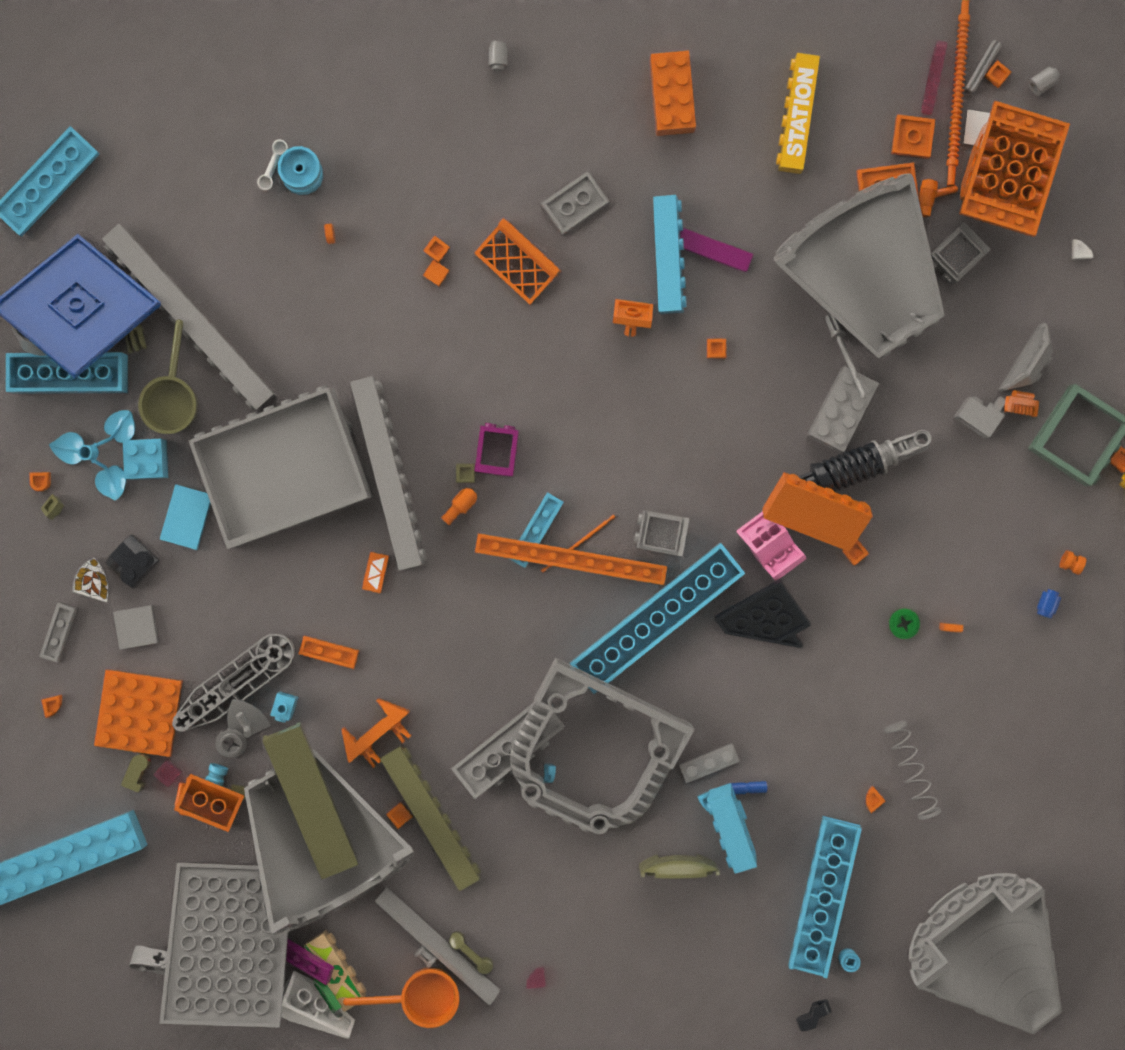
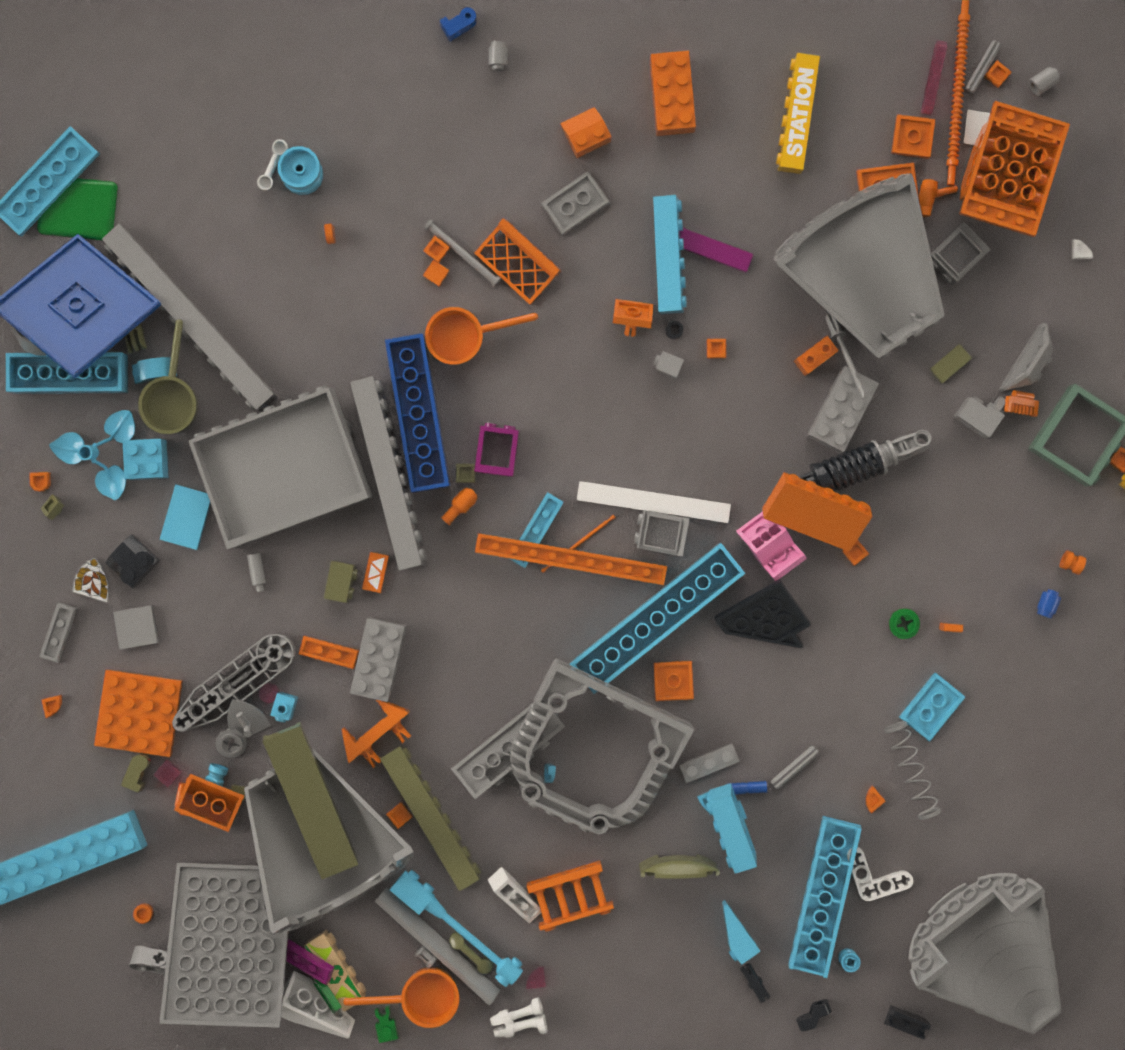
none -> green piece [37,178,118,241]
none -> medium azure brick [132,357,177,384]
none -> orange tile [133,903,154,924]
none -> light grey cylinder [247,553,266,592]
none -> clear pink tile [259,683,279,703]
none -> olive brick [324,561,358,603]
none -> light grey brick [350,617,407,702]
none -> green plate [374,1006,399,1043]
none -> blue brick [385,333,451,493]
none -> medium azure bar [390,870,523,987]
none -> light grey bar [424,219,501,287]
none -> orange piece [425,307,538,365]
none -> blue leg [439,7,477,42]
none -> white slope [488,867,541,924]
none -> white piece [490,997,548,1038]
none -> orange fence [527,860,614,932]
none -> orange slope [560,107,612,158]
none -> white tile [577,481,731,523]
none -> light grey brick [653,351,684,379]
none -> orange tile [653,661,694,701]
none -> black bush [666,321,684,339]
none -> medium azure slope [722,900,760,965]
none -> black pin [740,963,770,1003]
none -> light grey axle [771,746,819,789]
none -> orange brick [794,335,839,376]
none -> white beam [847,847,913,901]
none -> black hinge [884,1005,931,1040]
none -> medium azure tile [899,672,965,742]
none -> olive tile [929,344,972,384]

